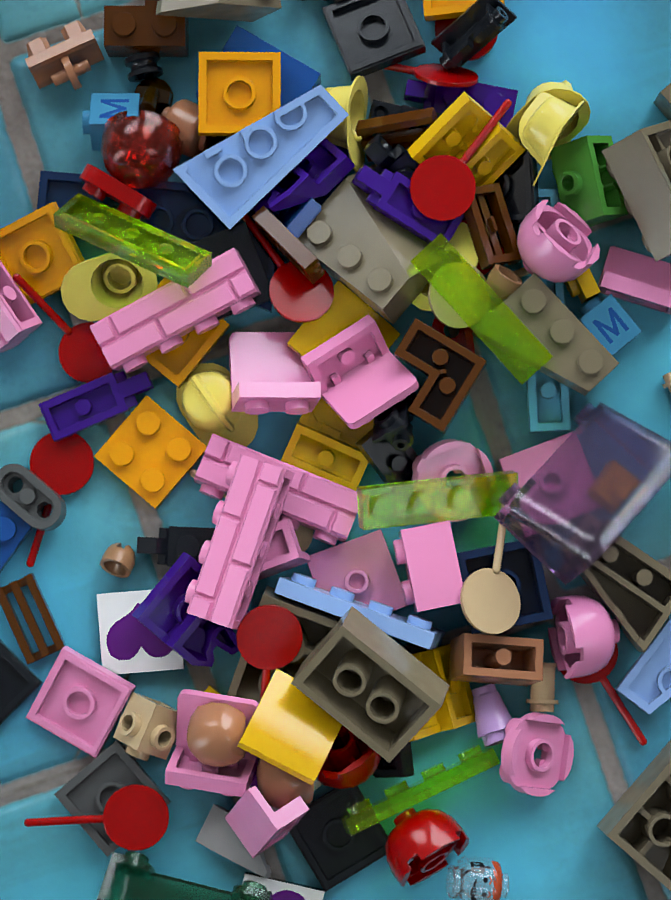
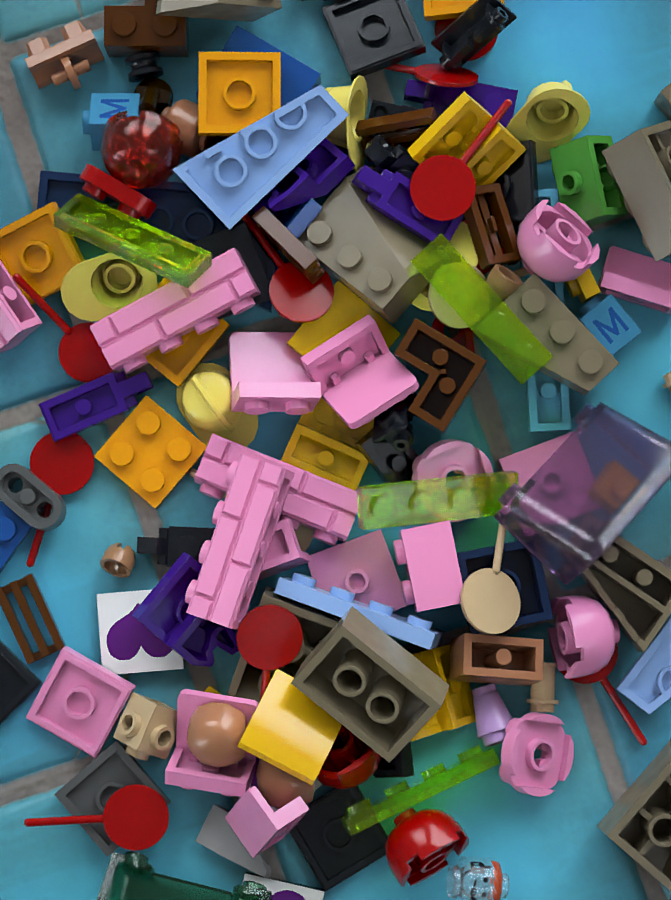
light yellow piece [518,92,585,186] -> none

